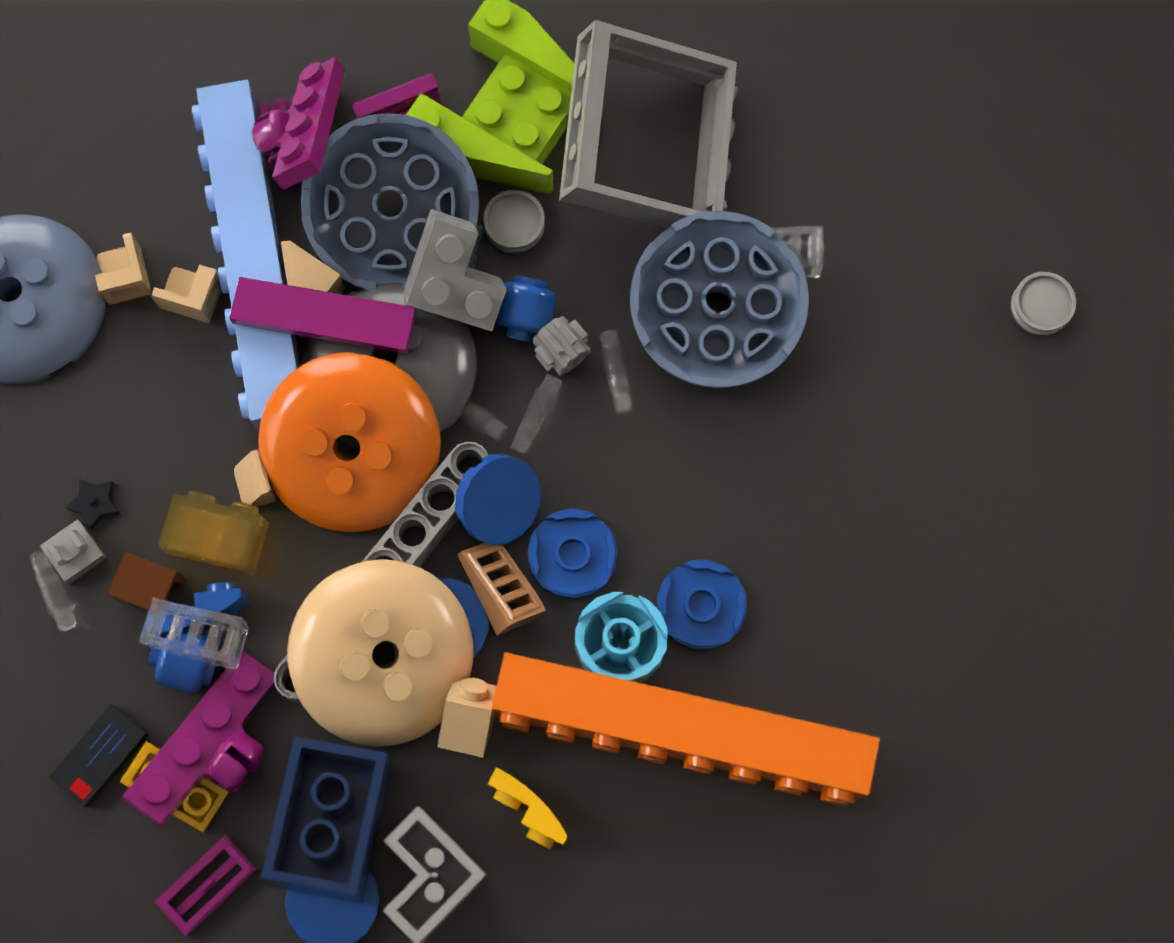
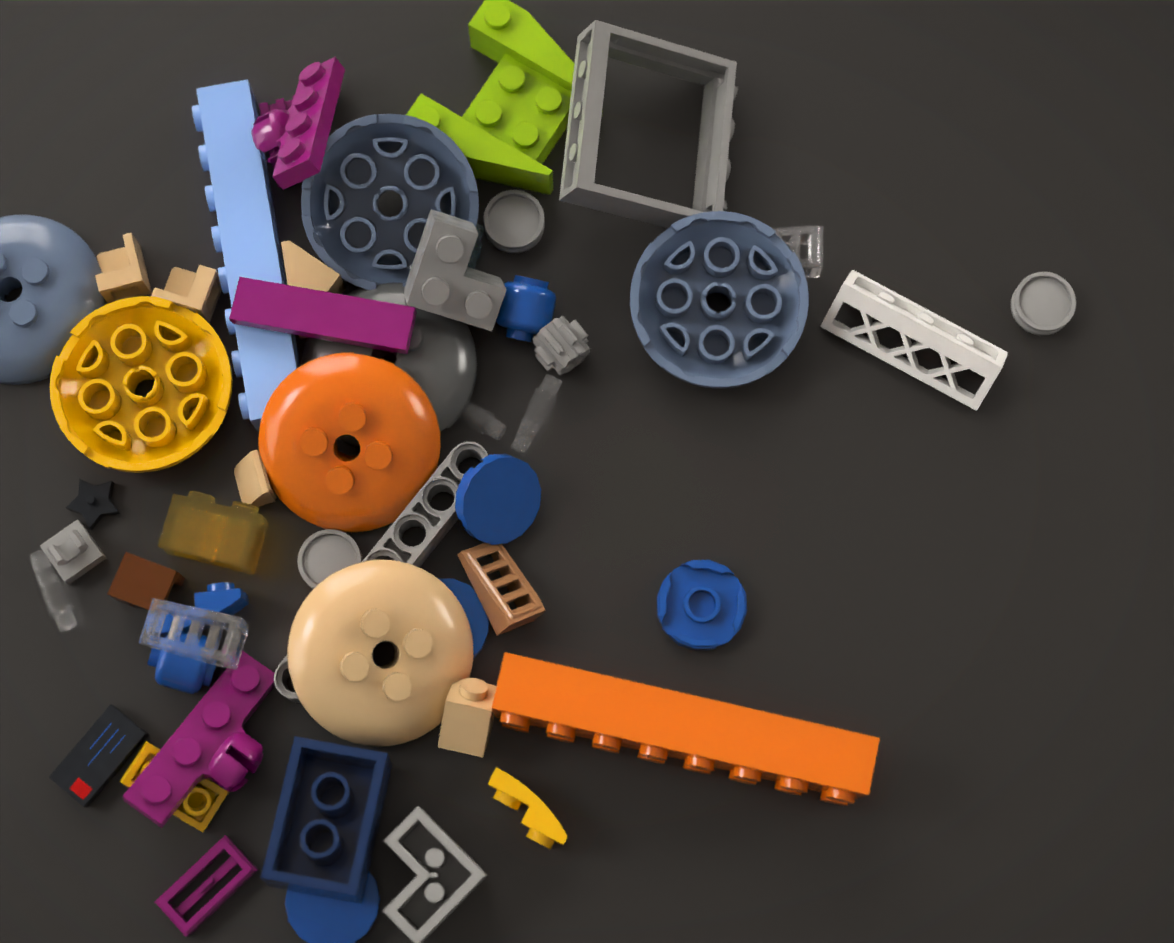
magenta tile [352,74,441,119] -> none
blue tile [527,508,618,600] -> none
medium azure cylinder [575,592,668,683] -> none
clear animal [599,330,631,413] -> none
none -> yellow brick [50,296,233,473]
none -> light grey piece [297,529,363,589]
none -> white fence [820,269,1008,411]

